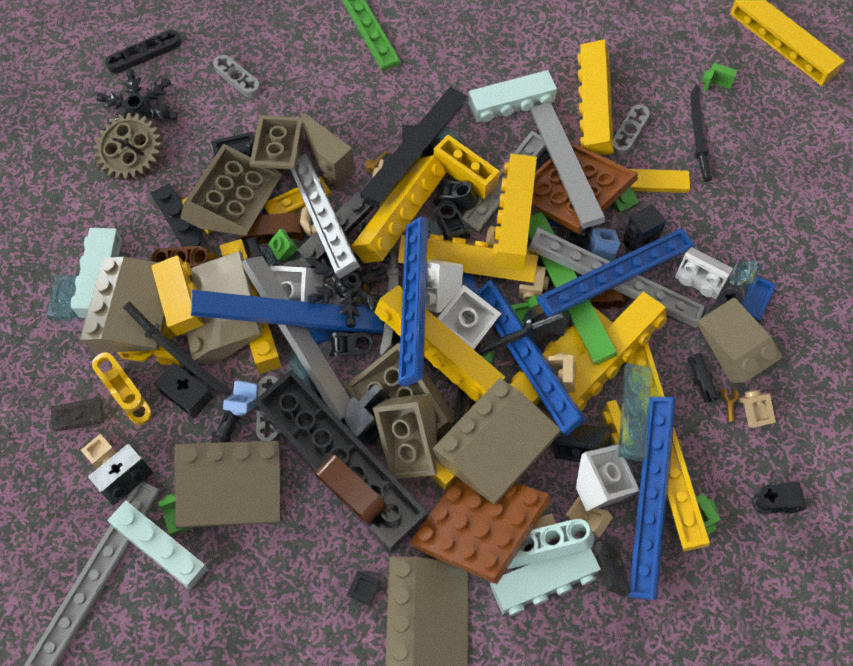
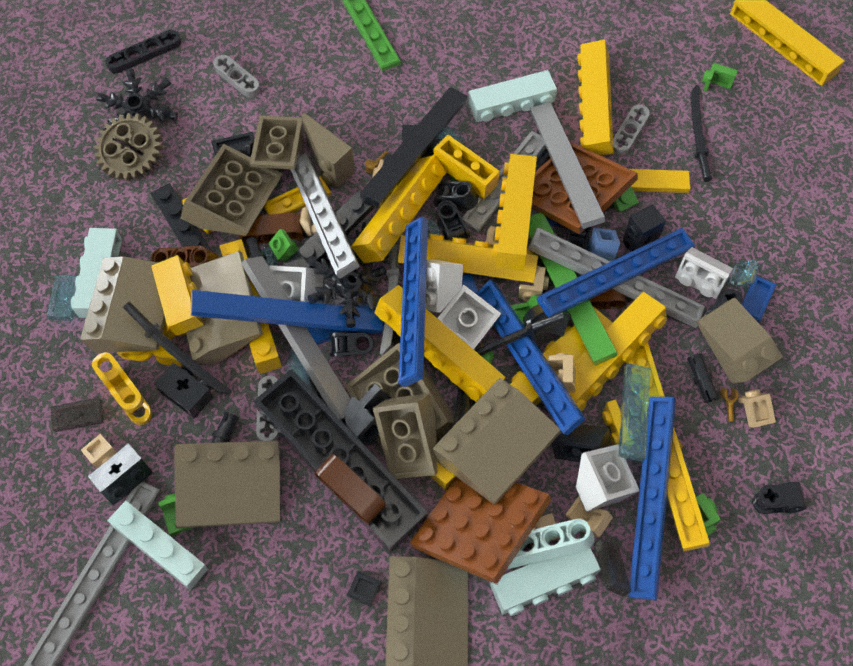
light blue bracket [223,380,259,415] -> none

